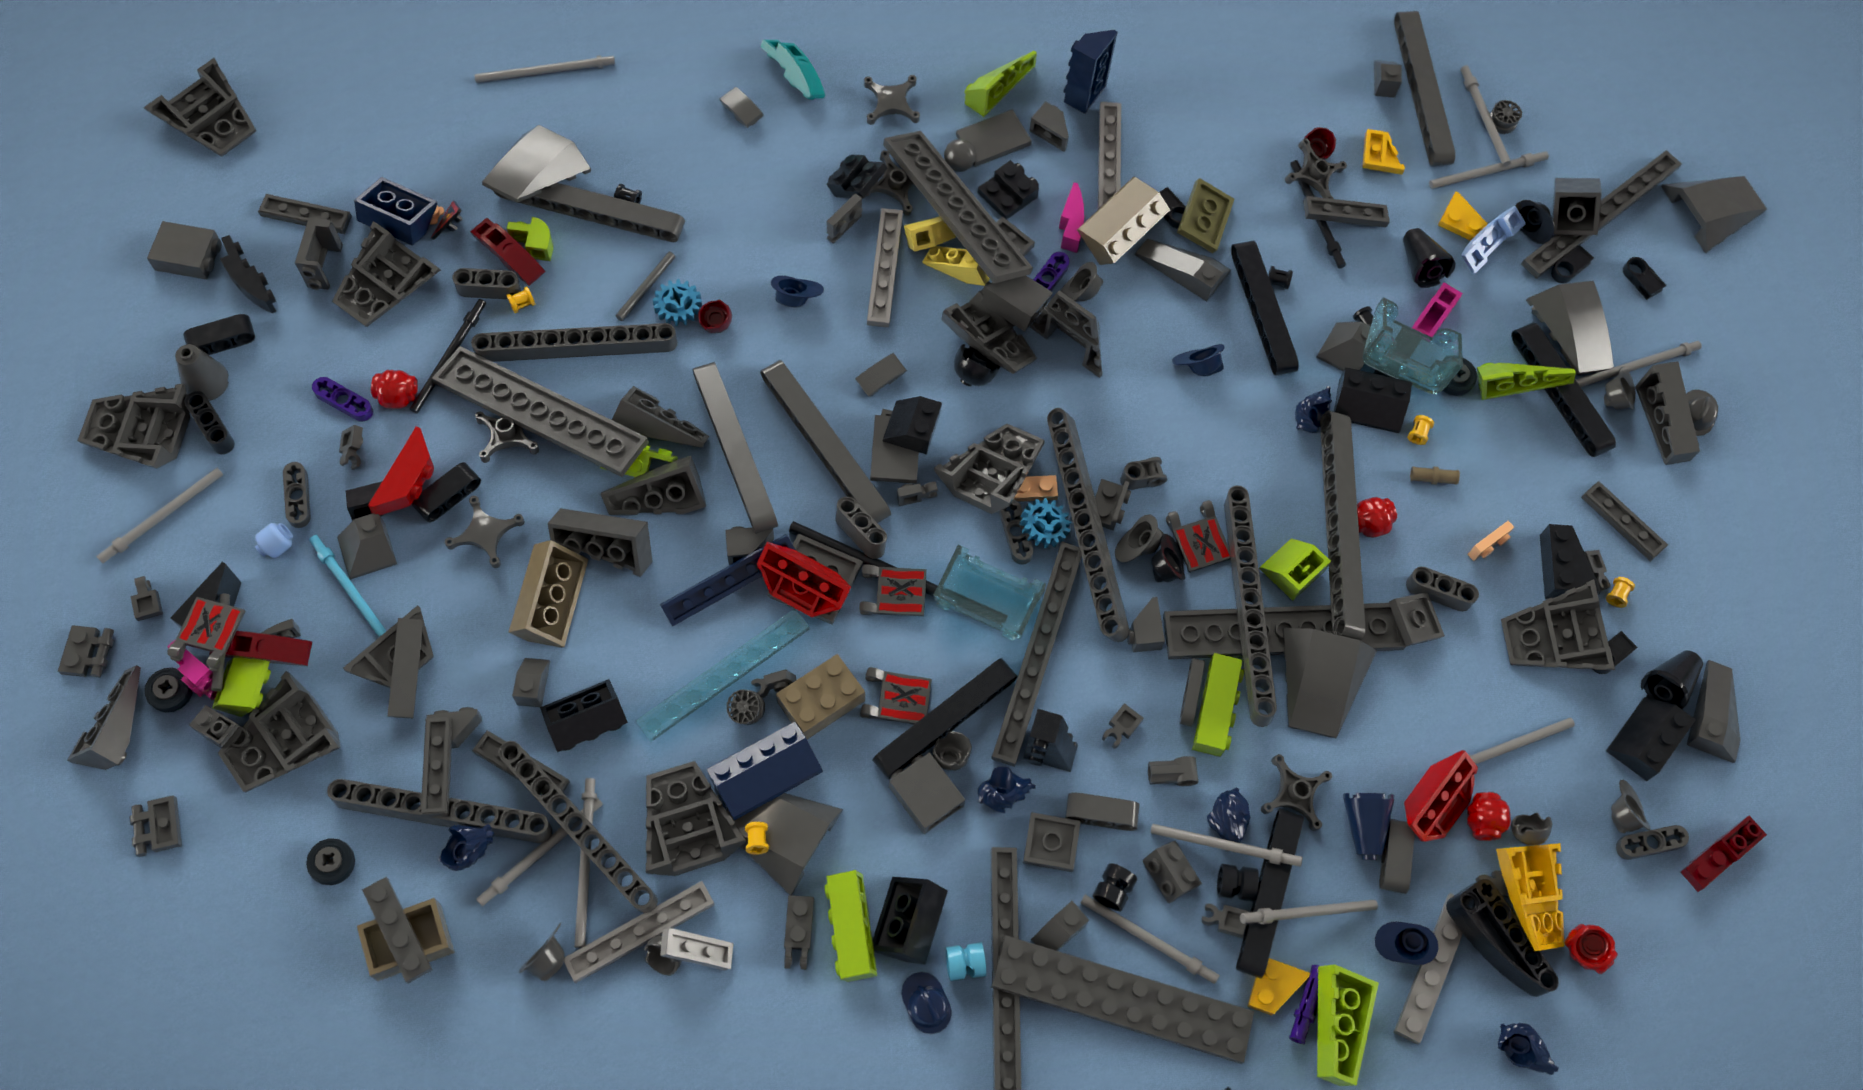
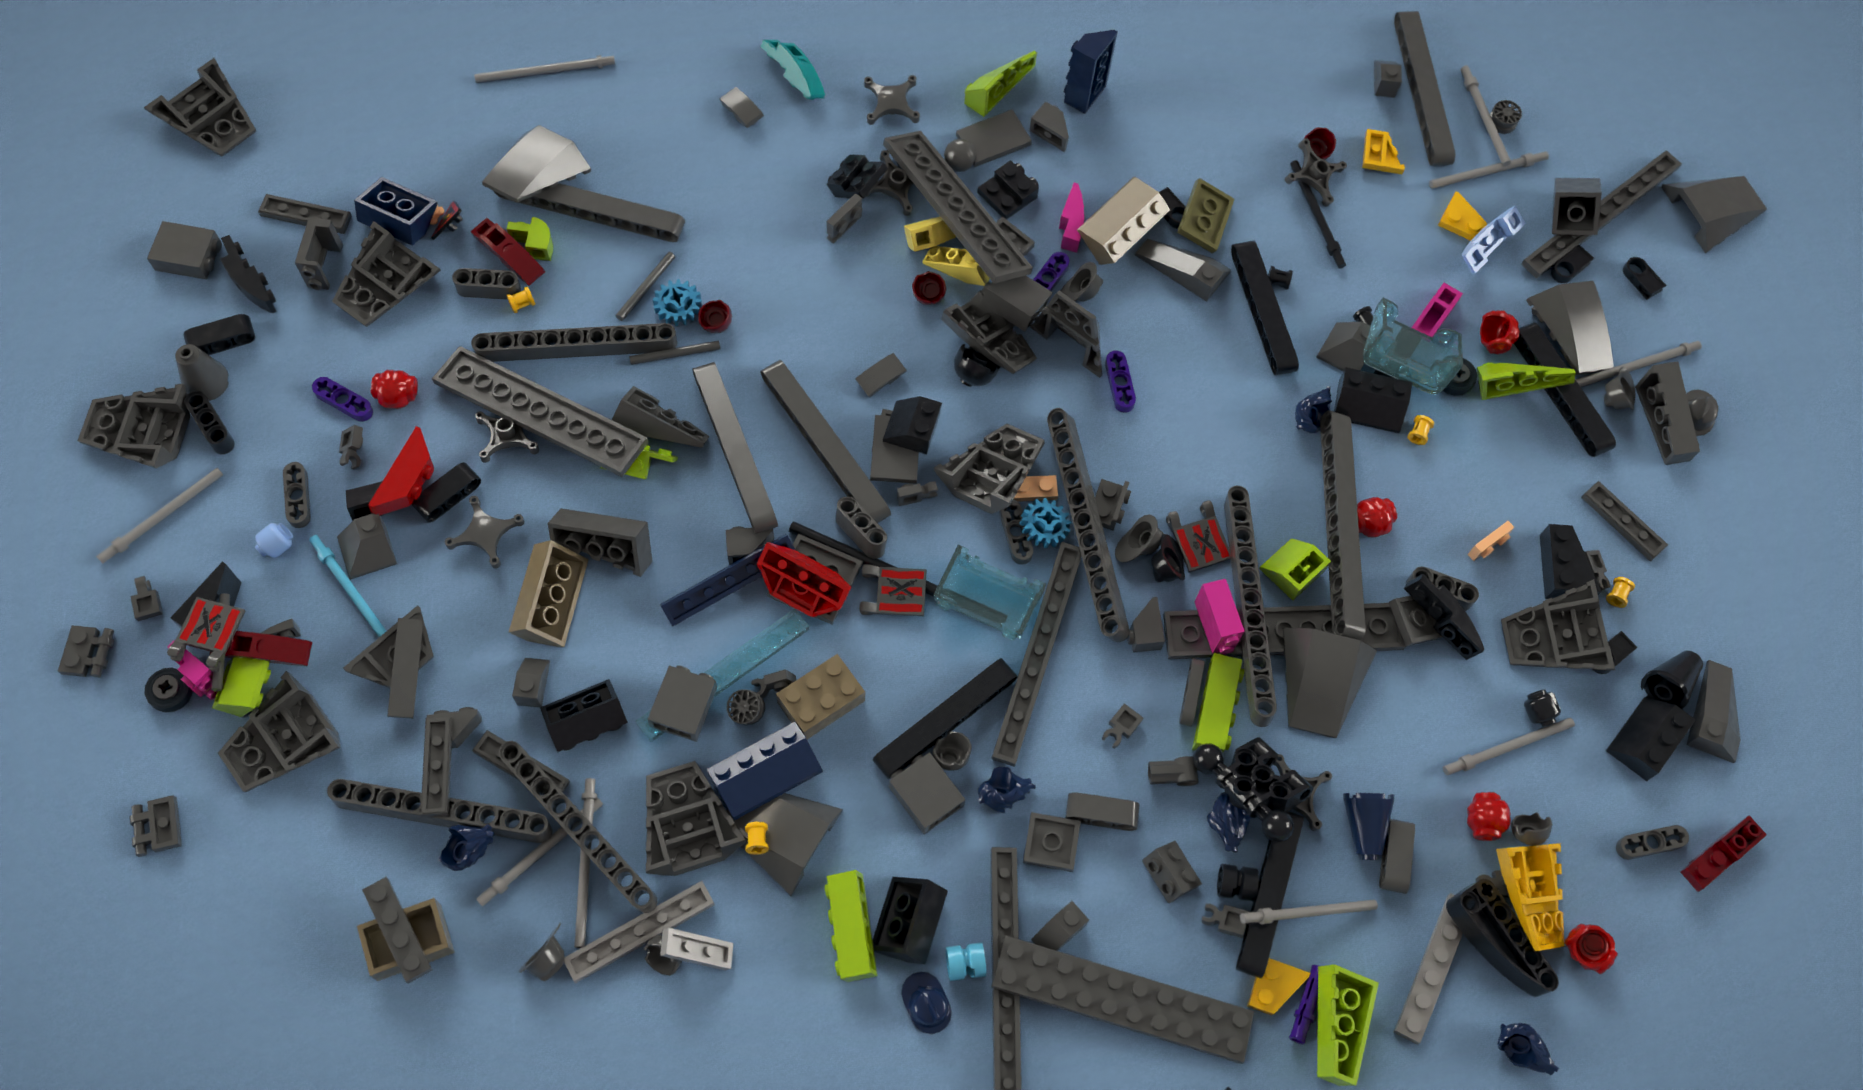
dark grey wedge [67,665,141,770] -> none
dark grey slope [189,705,239,748] -> none
black wheel [306,838,355,885] -> none
black bar [410,299,486,414] -> none
dark grey wedge [600,456,706,515] -> none
black bush [614,184,642,204] -> none
dark blue piece [771,276,824,308] -> none
dark grey hinge [784,895,814,970] -> none
flag [860,667,932,724] -> none
light grey plate [867,208,903,327] -> none
black wedge [1023,709,1078,772] -> none
light grey bar [1080,894,1220,984] -> none
black wheel [1092,863,1138,912] -> none
light grey plate [1098,102,1121,209] -> none
dark grey piece [1120,457,1167,490] -> none
light grey bar [1151,824,1303,867] -> none
dark blue piece [1172,344,1225,376] -> none
dark grey plate [1303,196,1390,227] -> none
dark blue piece [1375,922,1439,965] -> none
black cone [1403,228,1456,288] -> none
red wedge [1404,750,1478,842] -> none
dark tan pin [1410,466,1460,485] -> none
black piece [1515,200,1555,244] -> none
dark grey piece [1611,779,1651,833] -> none
none -> dark grey bar [629,340,720,365]
none -> dark grey brick [647,665,717,742]
none -> dark red hair [912,271,947,305]
none -> dark purple beam [1105,350,1136,413]
none -> black connector [1193,737,1313,842]
none -> dark pink brick [1194,578,1245,654]
none -> black slope [1404,574,1485,660]
none -> red hair [1480,310,1520,355]
none -> black head [1524,689,1561,727]

